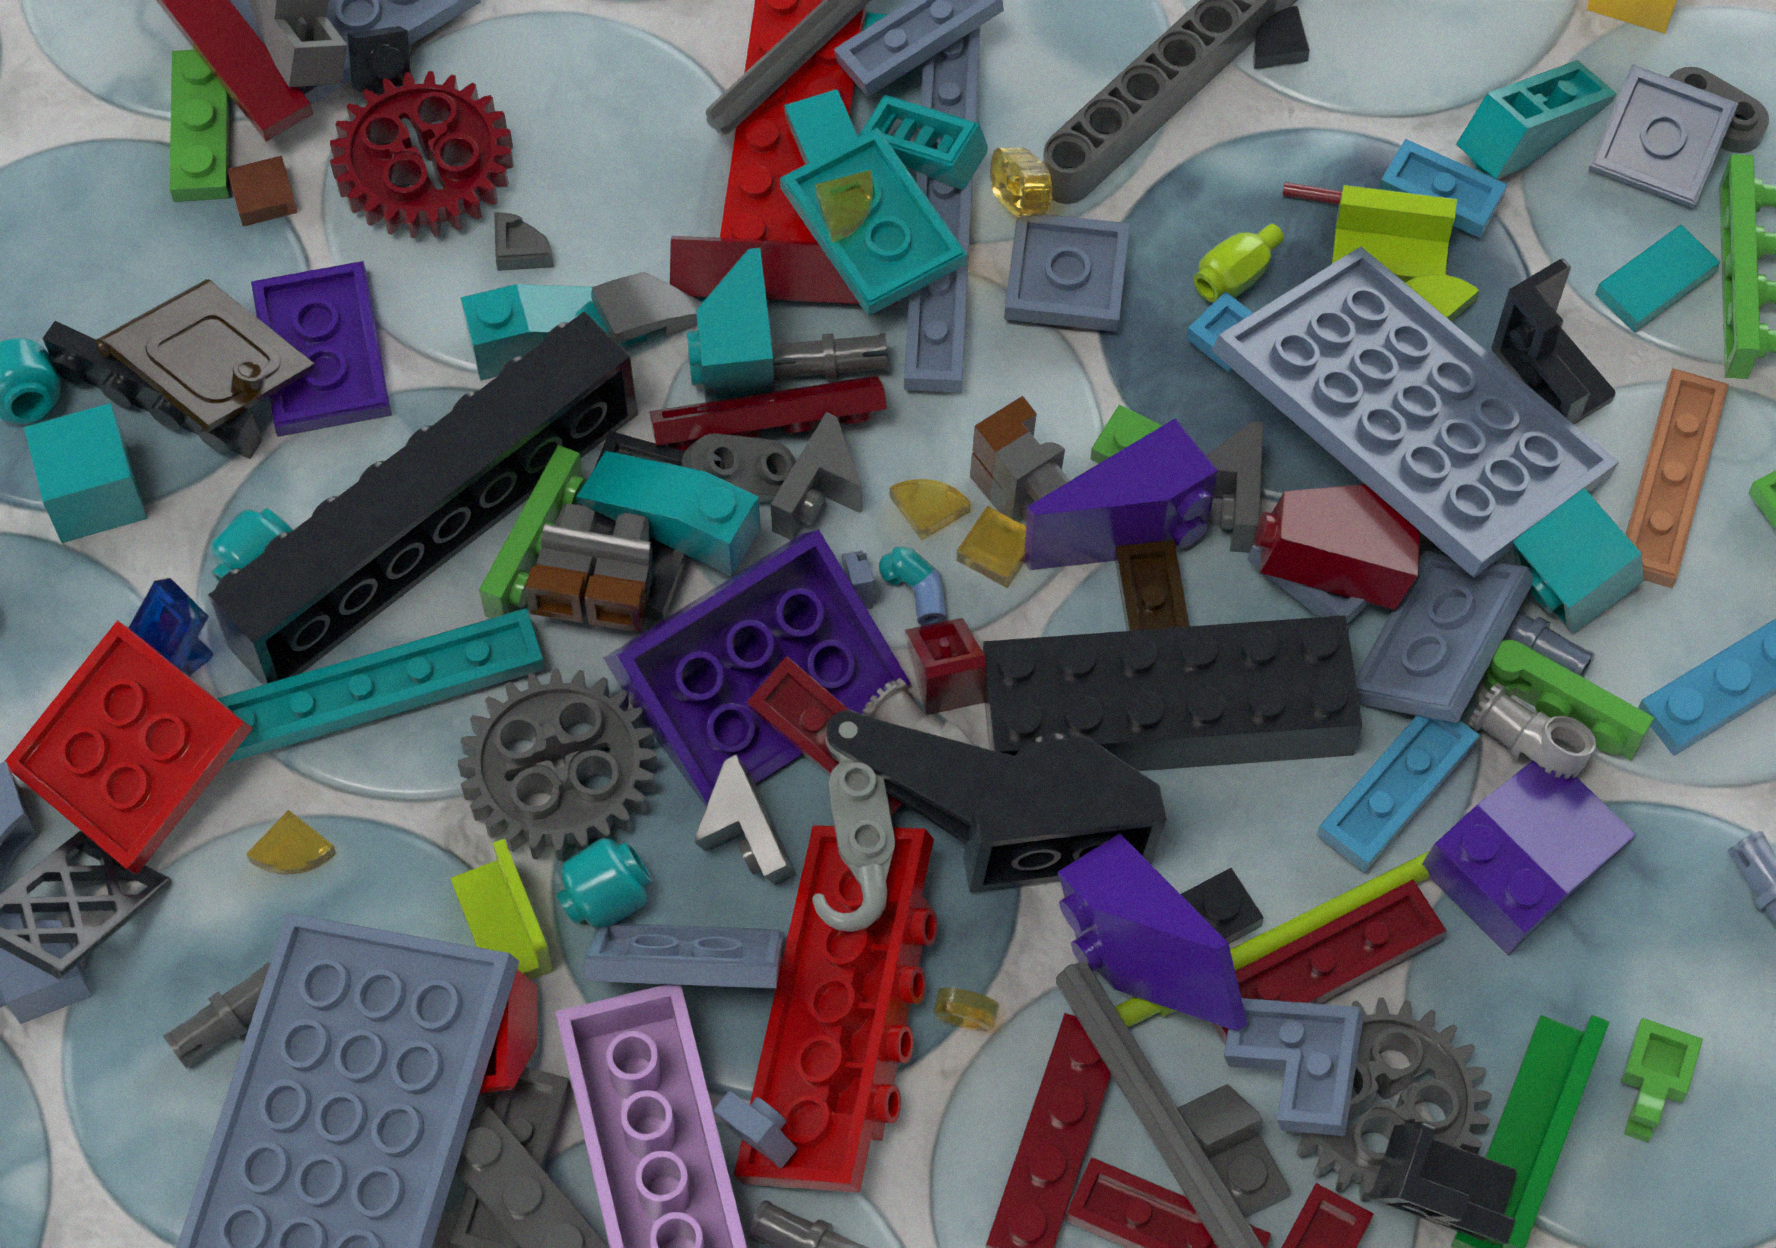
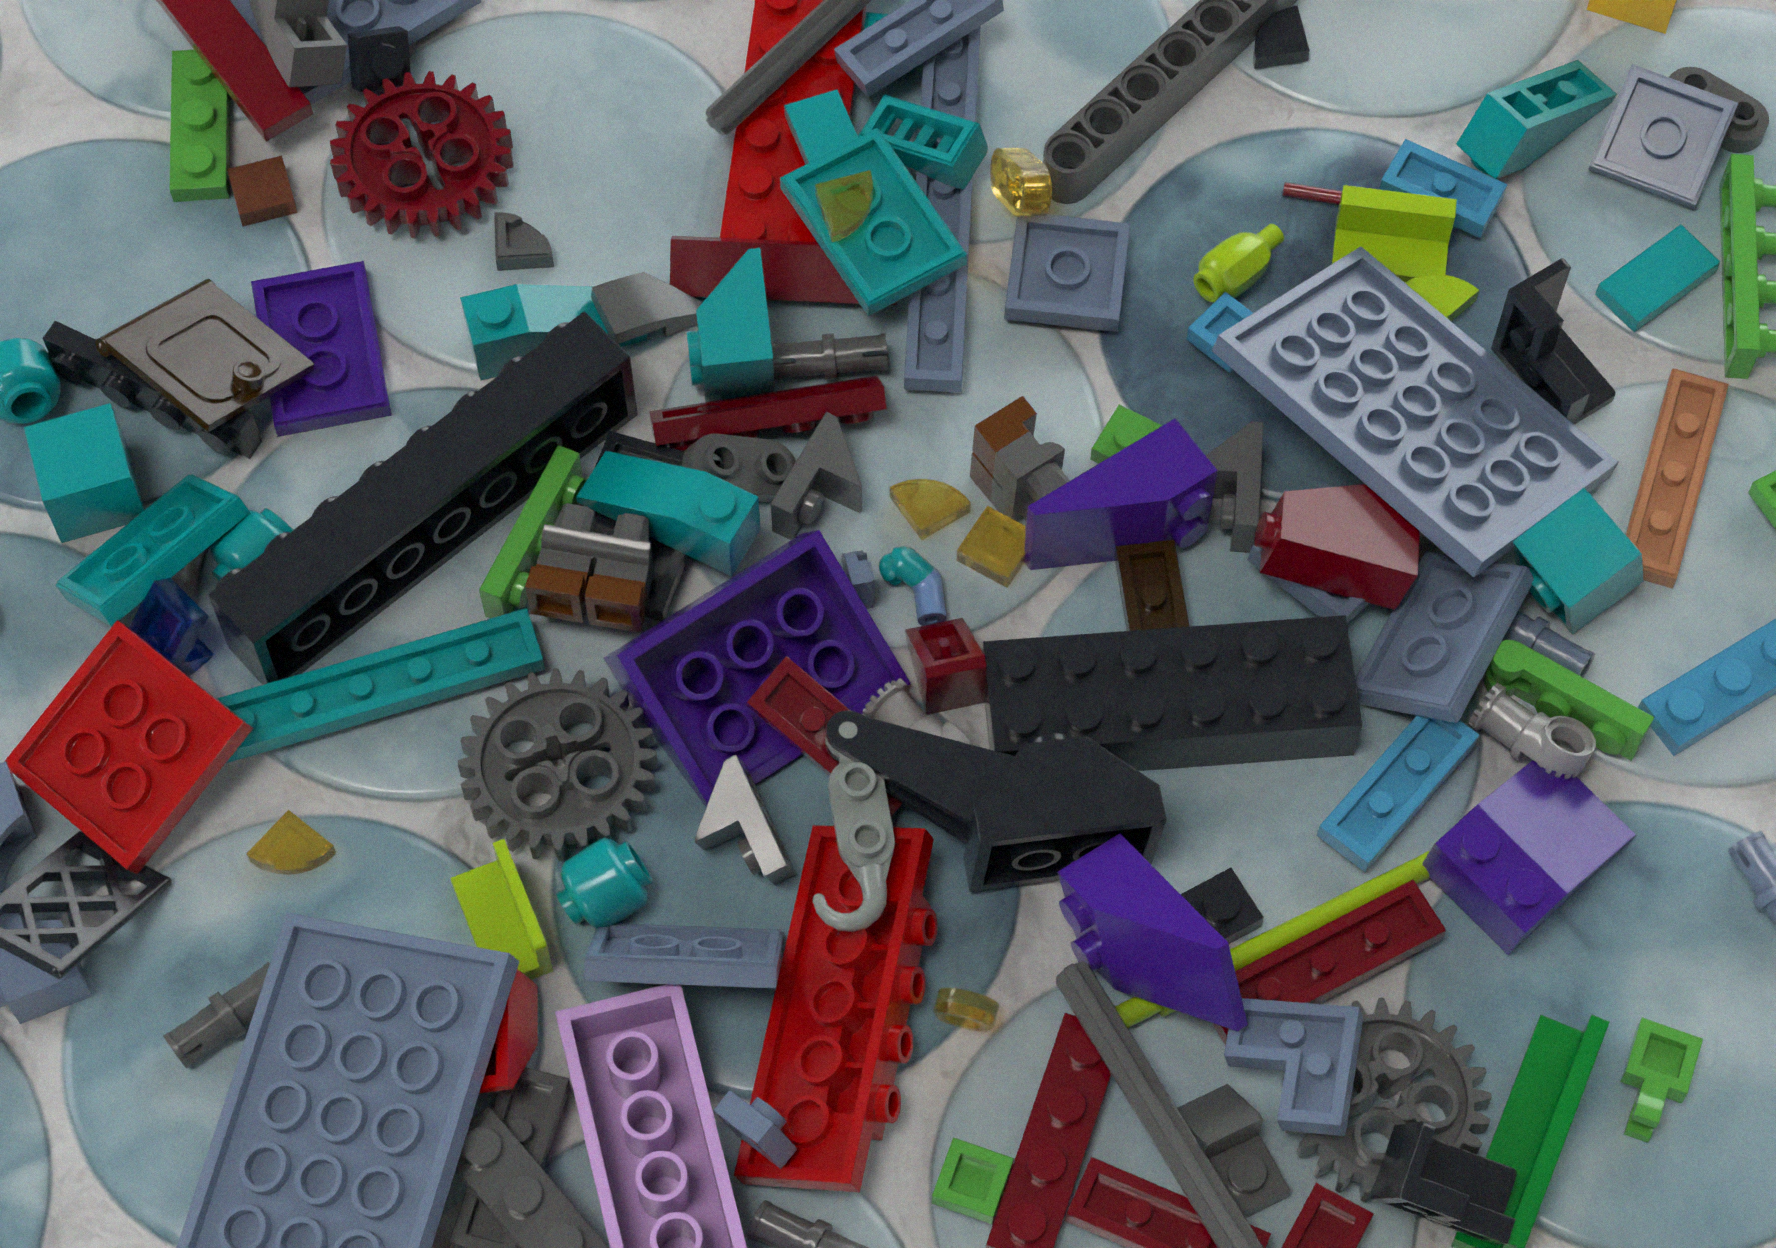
none -> teal tile [55,474,250,627]
none -> bright green plate [931,1137,1014,1224]

